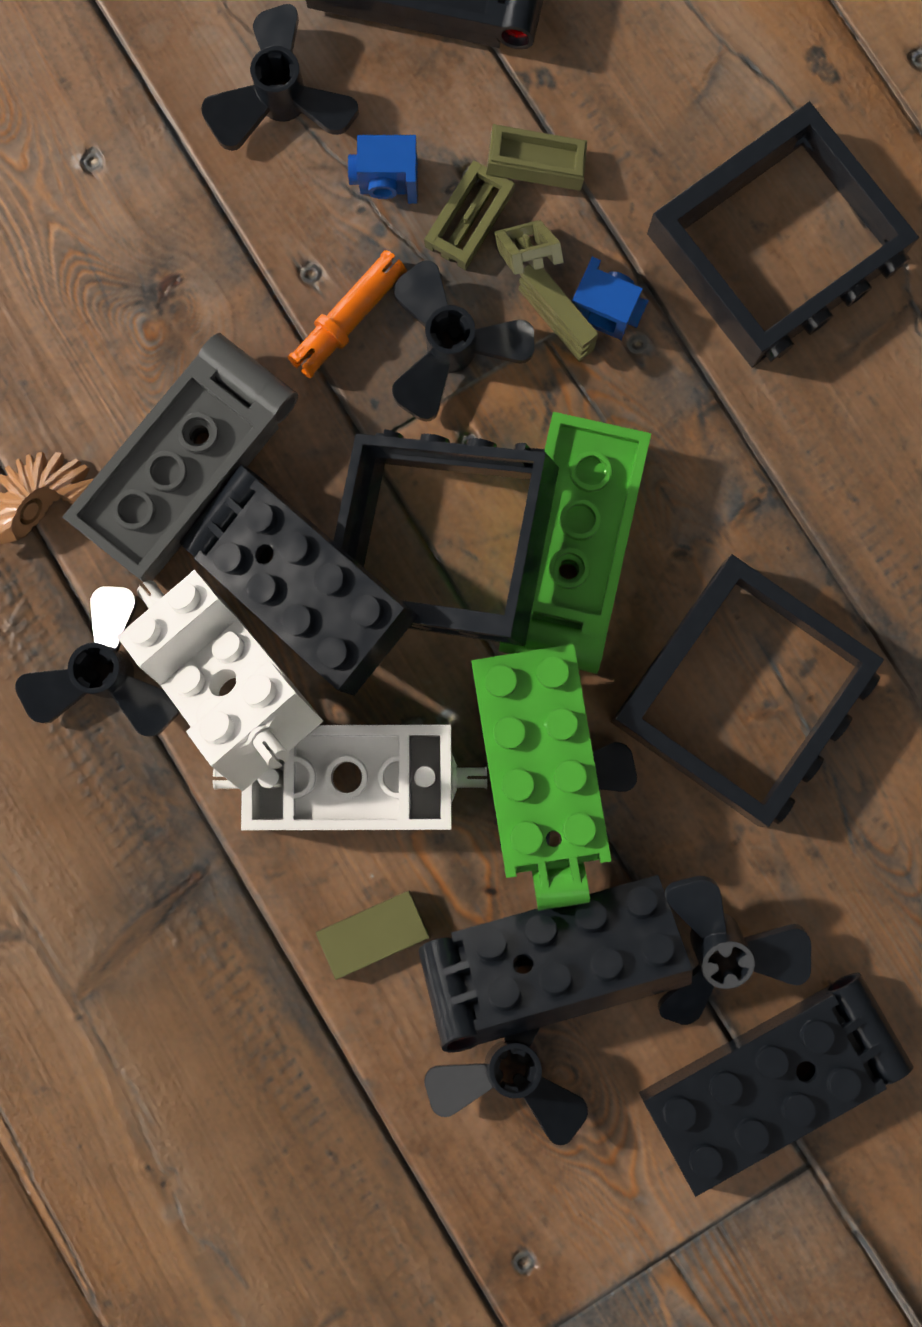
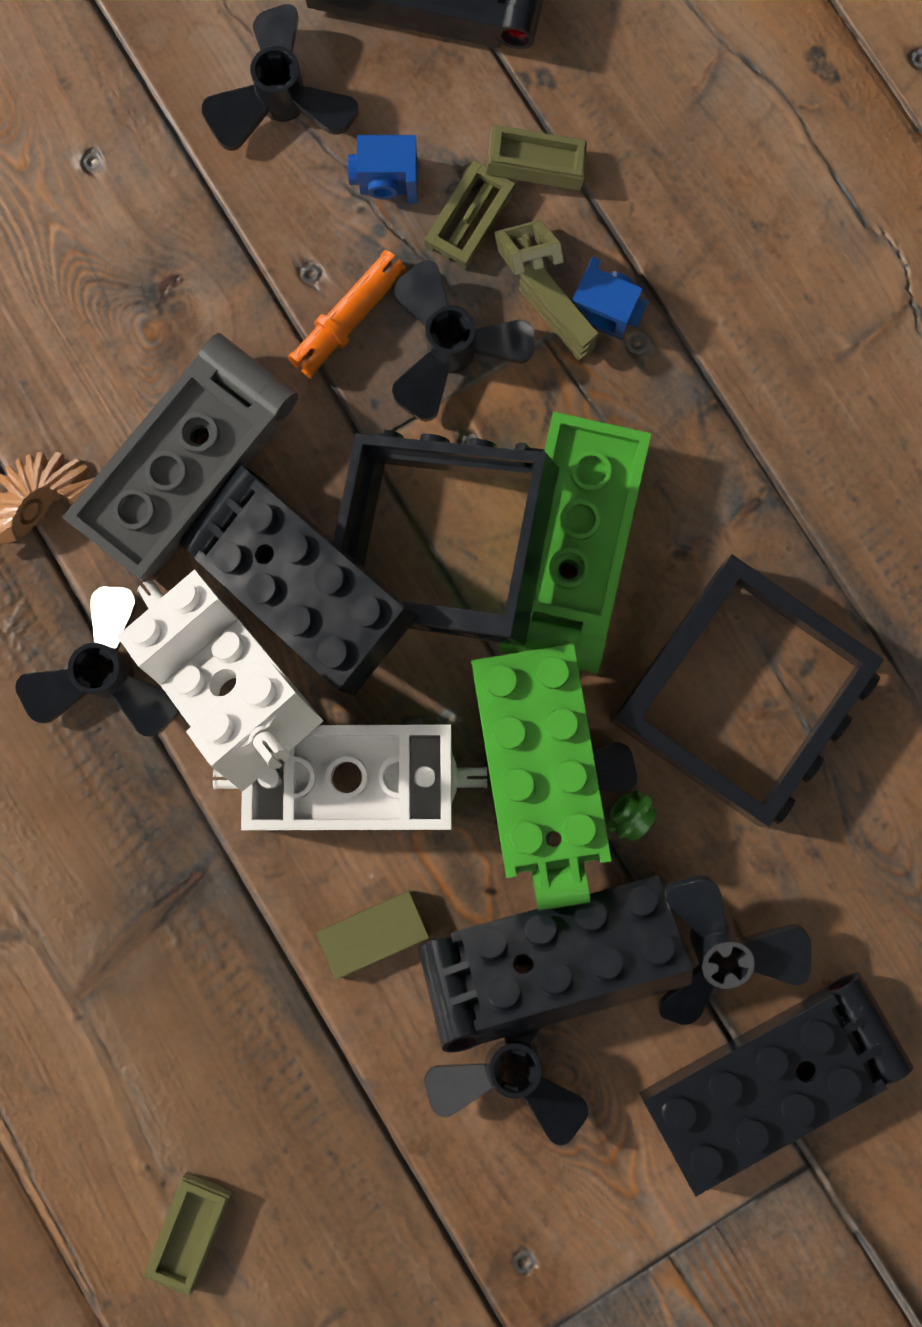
black window [647,101,919,368] -> none
none -> olive tile [143,1172,233,1297]
none -> bright green plate [606,790,656,841]

